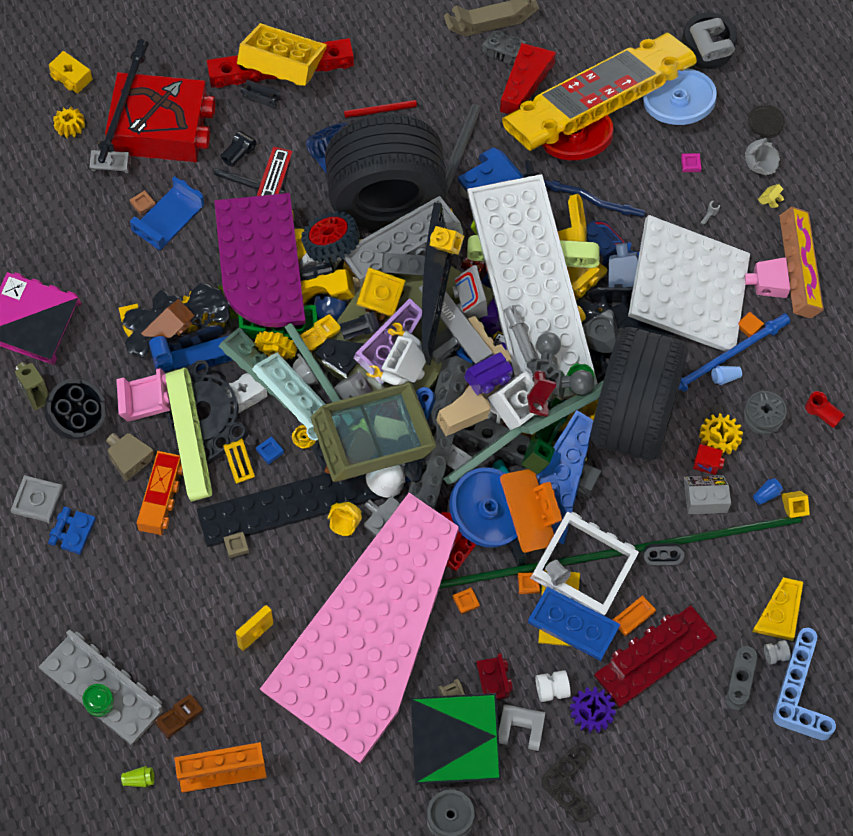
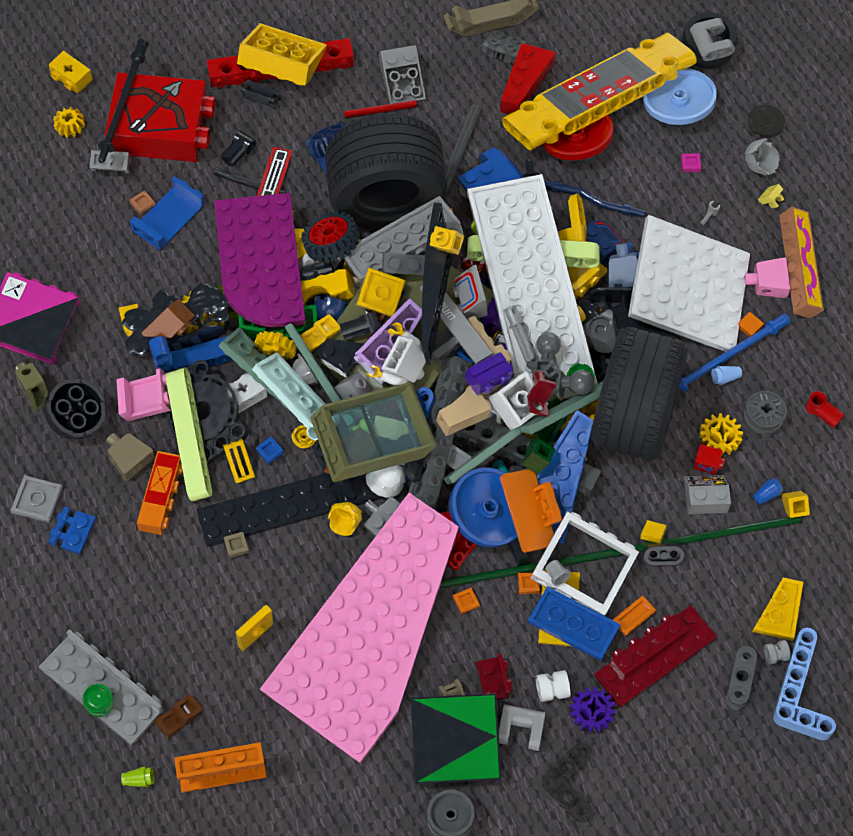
none -> light grey slope [378,45,426,104]
none -> yellow tile [641,520,667,543]

